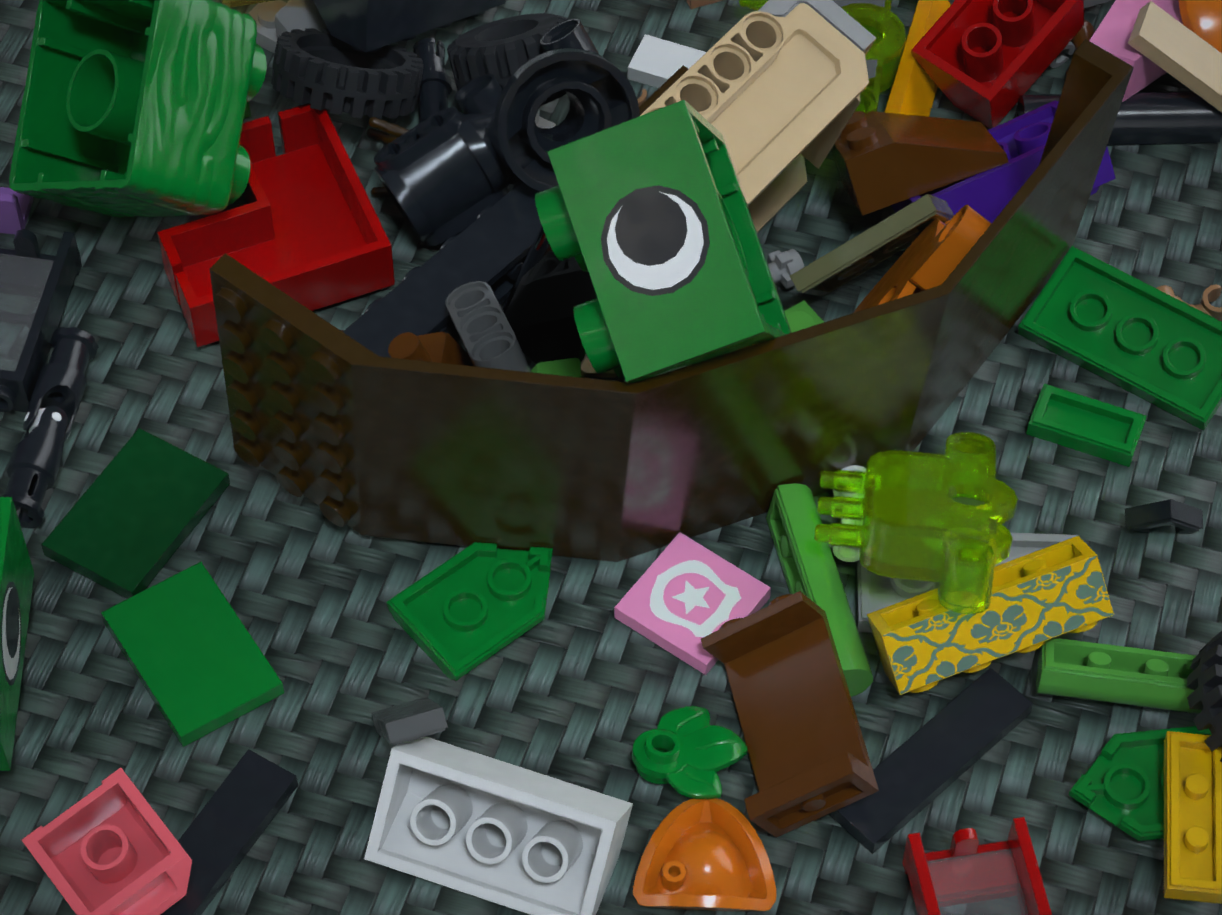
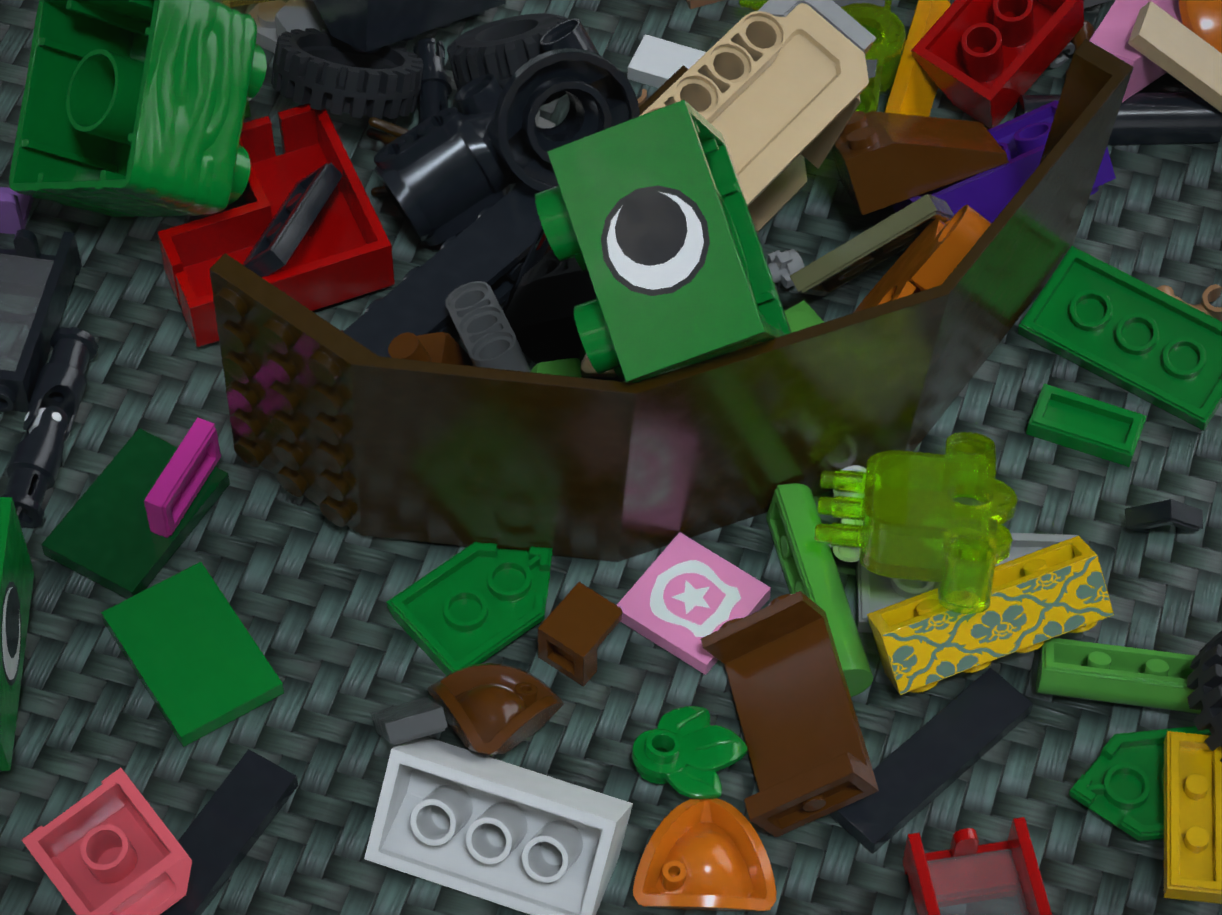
none -> dark pink tile [144,417,221,538]
none -> black tile [242,162,343,277]
none -> reddish brown hat [427,663,564,754]
none -> reddish brown panel [538,582,622,687]

